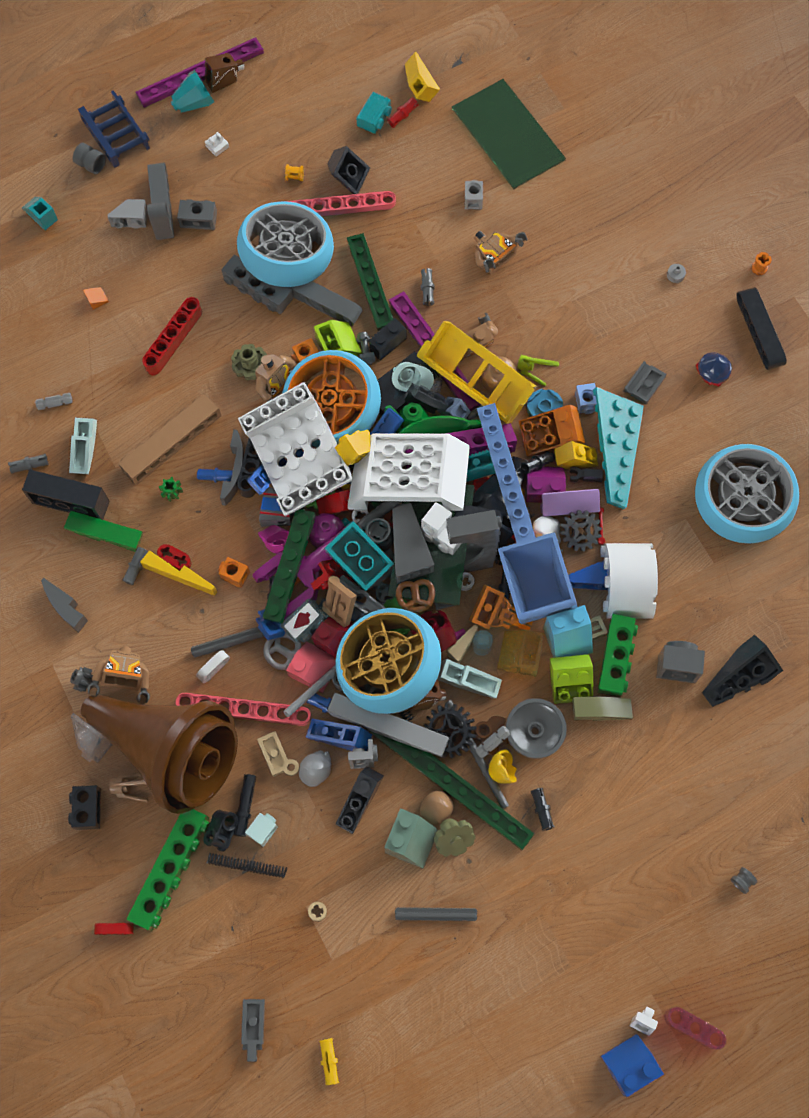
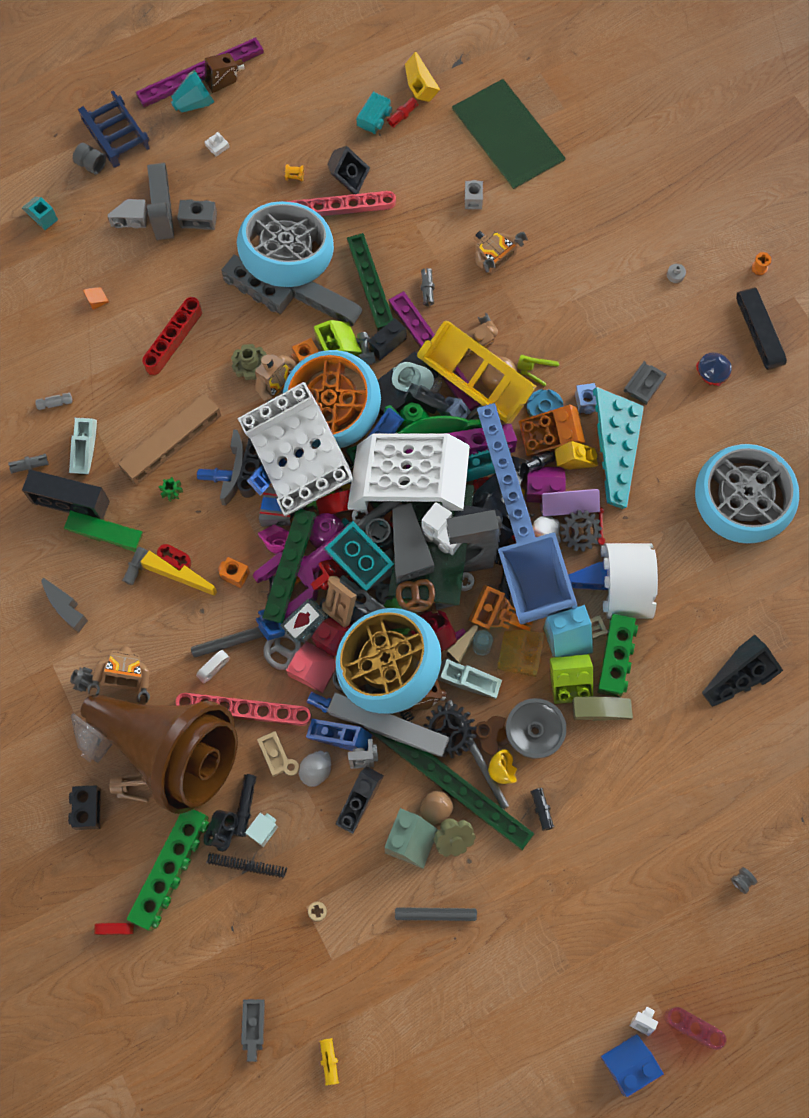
light grey bar [283,665,336,717] -> none
yellow slope [335,429,370,466] -> none
light grey axle [476,726,510,758] -> none
black bar [569,466,603,482] -> none
dark grey piece [656,641,705,683] -> none

